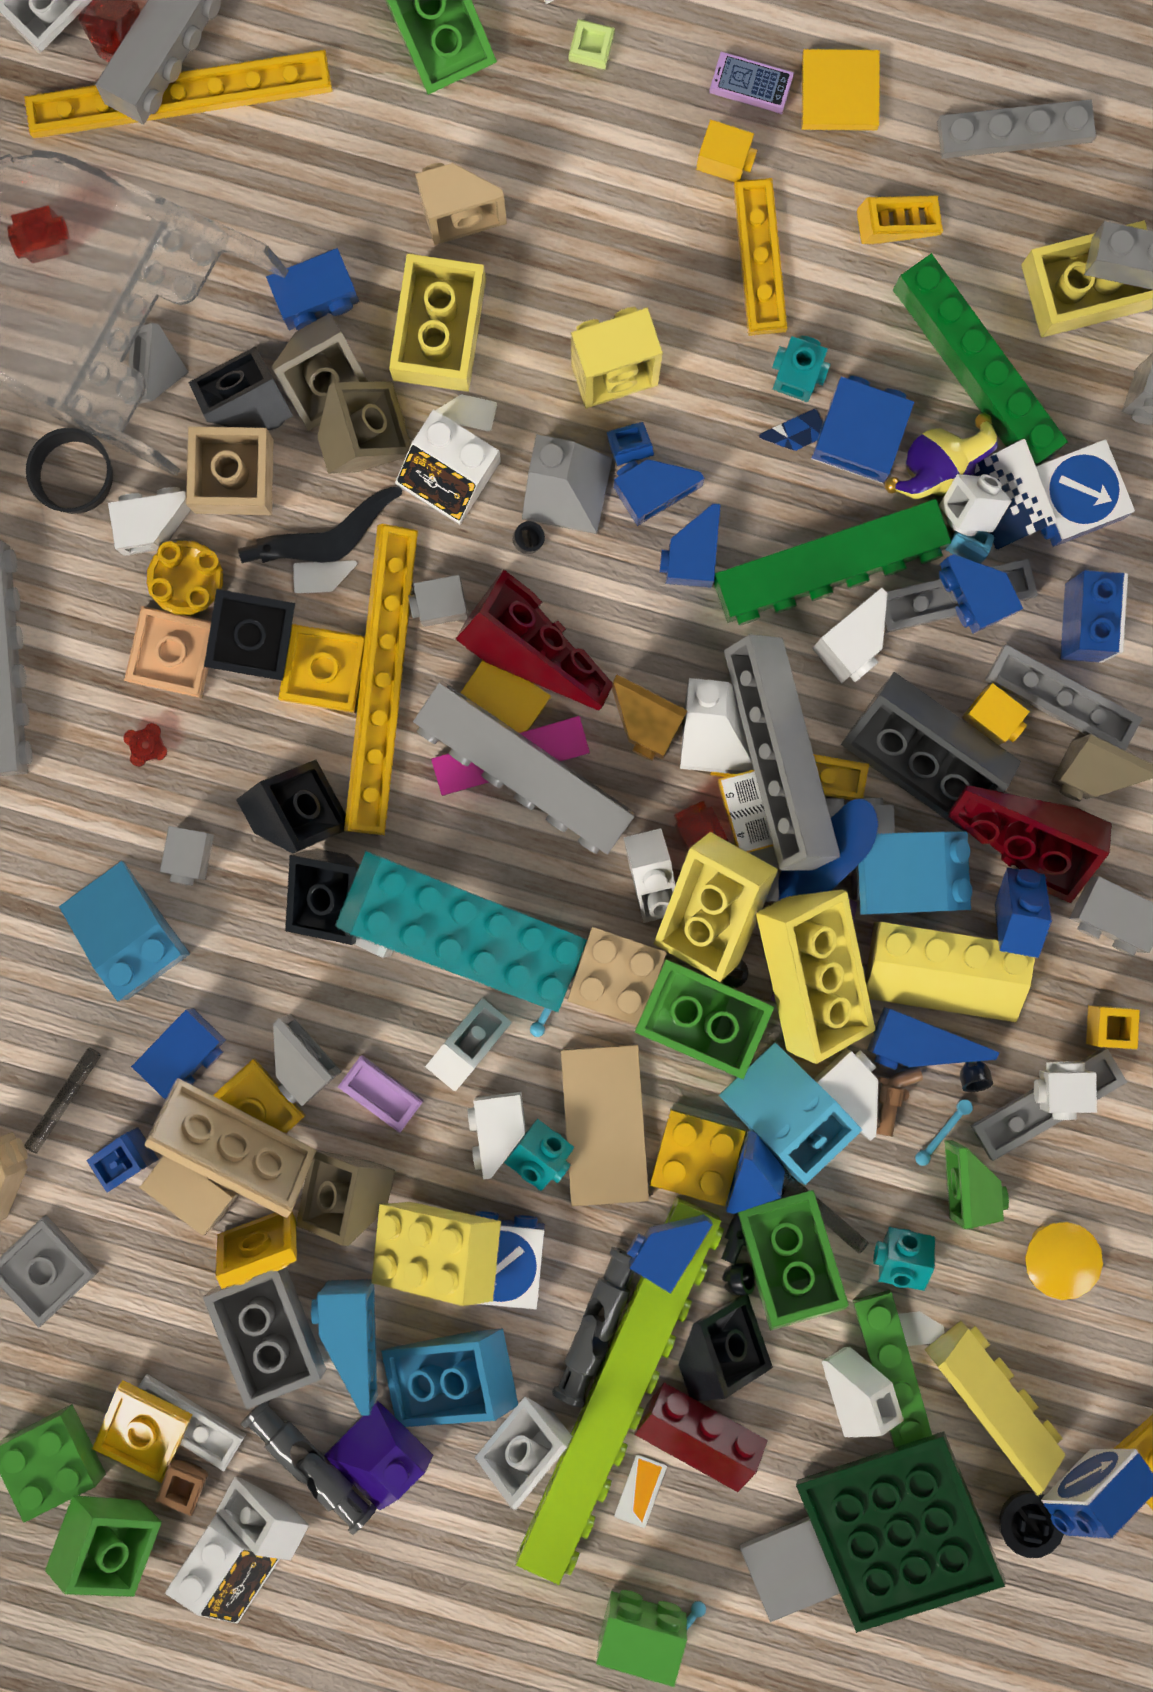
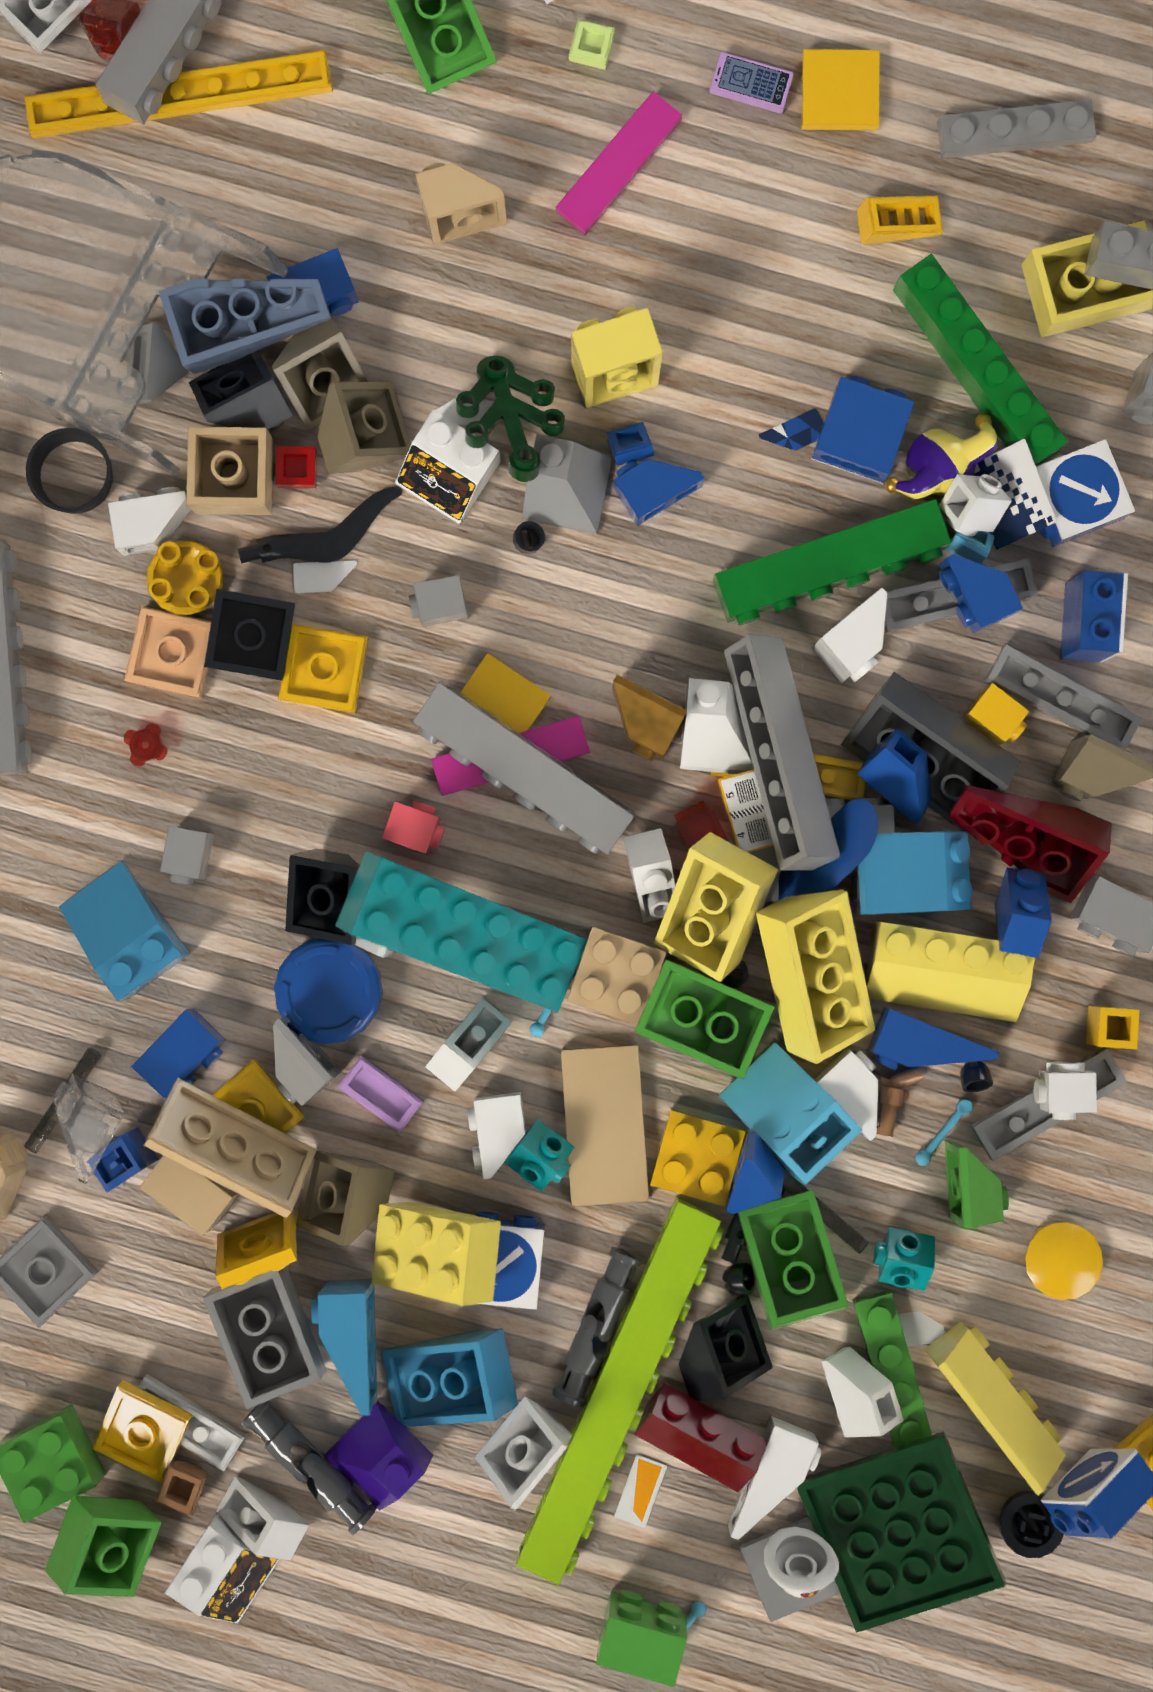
clear red brick [7,205,70,264] -> none
black slope [236,760,346,854] -> none
yellow tile [344,523,418,835] -> none
light yellow brick [389,253,486,392] -> none
dark red wedge [455,570,613,711] -> none
blue slope [626,1215,713,1294] -> none
blue slope [659,504,721,588] -> none
yellow brick [696,119,758,182] -> none
yellow tile [733,178,787,336] -> none
teal brick [772,336,831,402] -> none
none -> clear slope [52,1074,125,1184]
none -> sand blue wedge [158,279,331,374]
none -> blue piece [274,939,383,1044]
none -> red plate [276,446,317,488]
none -> coral brick [382,801,445,855]
none -> dark green plant [456,355,565,482]
none -> dark pink tile [556,91,682,235]
none -> white slope [728,1416,821,1540]
none -> white hat [764,1526,839,1598]
none -> blue slope [857,728,932,824]

